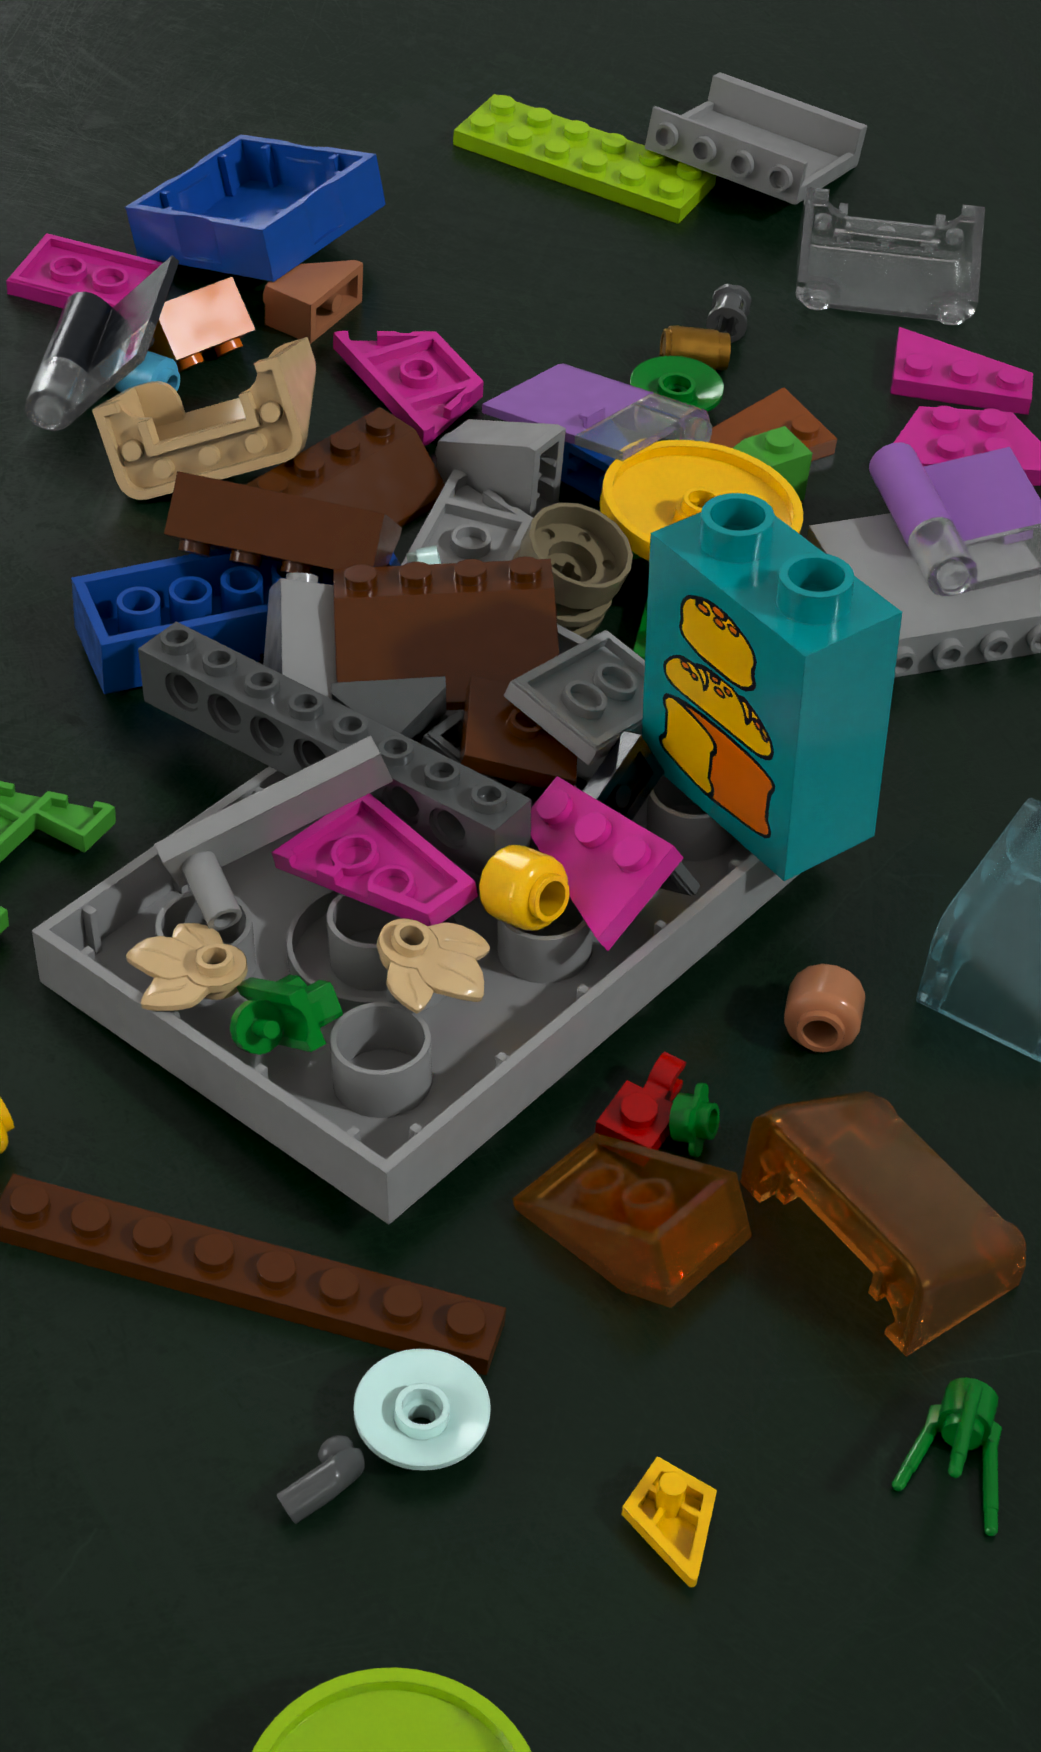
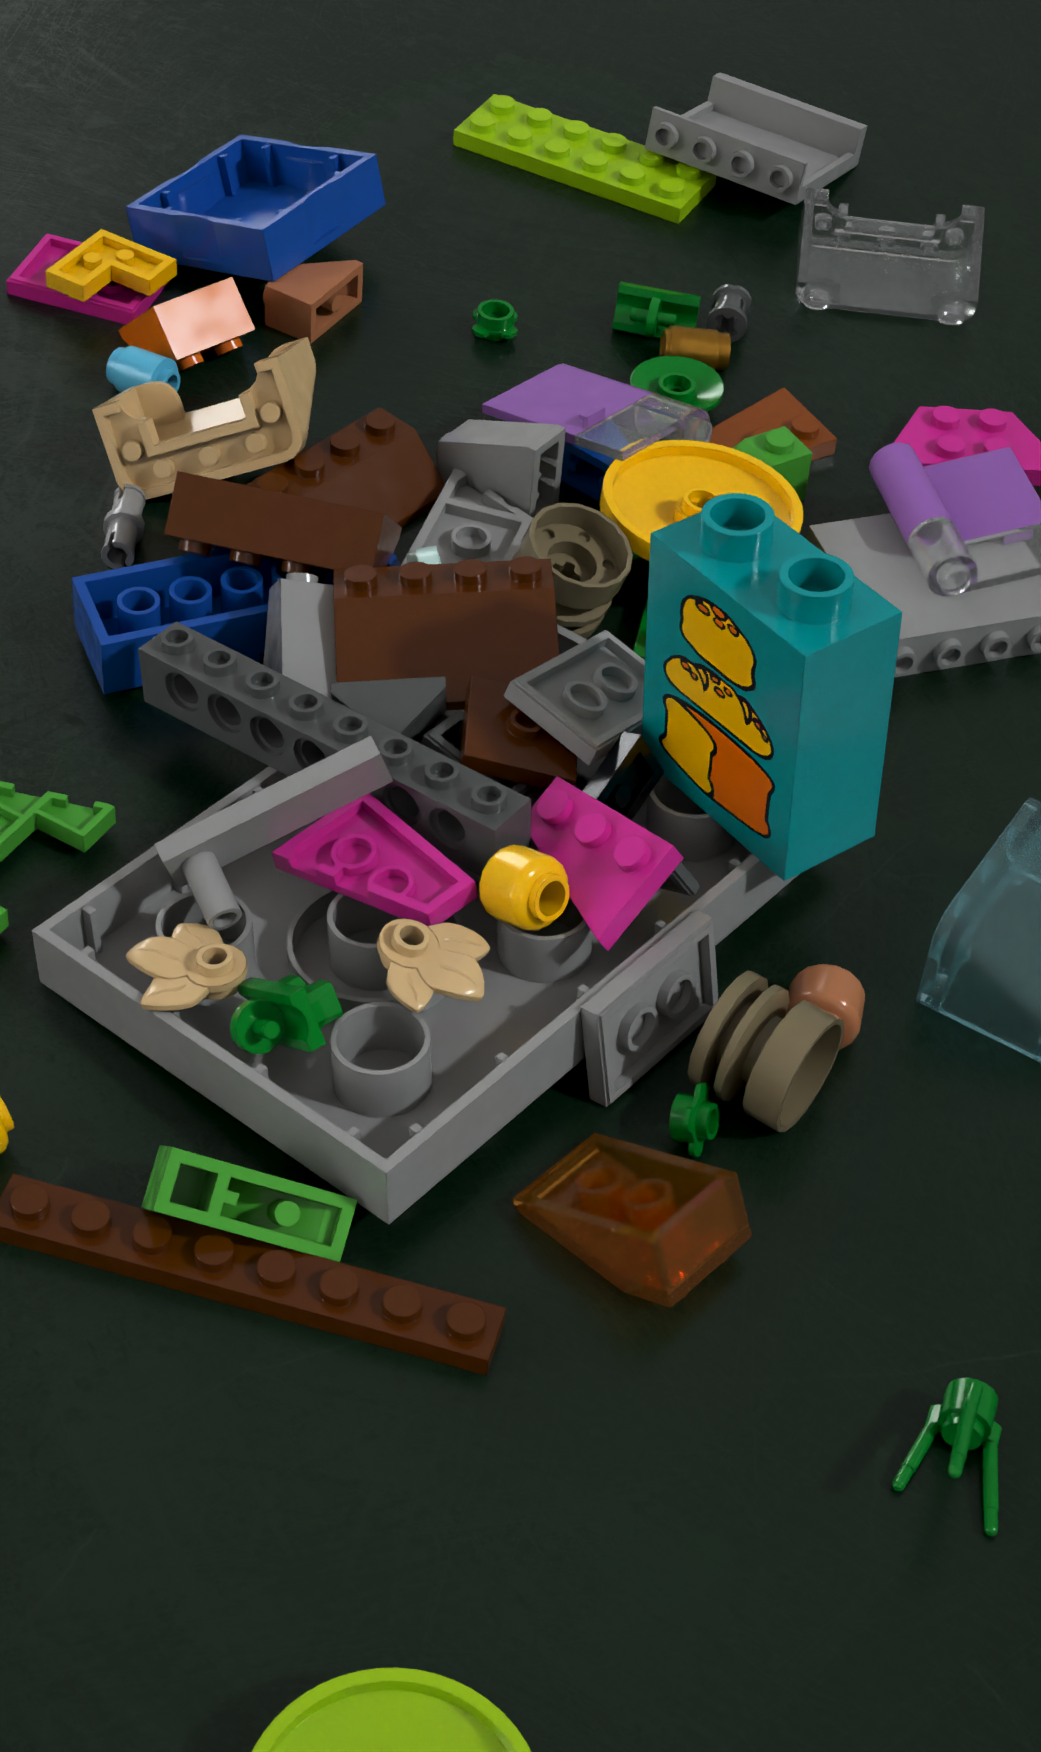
door [25,255,179,431] -> none
dark grey arm [276,1435,365,1525] -> none
dark pink wing [333,331,484,446] -> none
light aqua dish [353,1349,491,1471] -> none
red plate [595,1051,686,1163] -> none
yellow piece [621,1456,717,1587] -> none
clear orange windscreen [740,1091,1026,1357] -> none
dark pink wing [890,327,1033,415] -> none
none -> yellow plate [45,229,177,302]
none -> light grey pin [101,484,146,569]
none -> bright green slope [141,1145,358,1262]
none -> green plate [472,299,518,341]
none -> light grey tile [580,909,719,1107]
none -> green hips [612,281,701,338]
none -> dark tan wheel [687,970,844,1132]

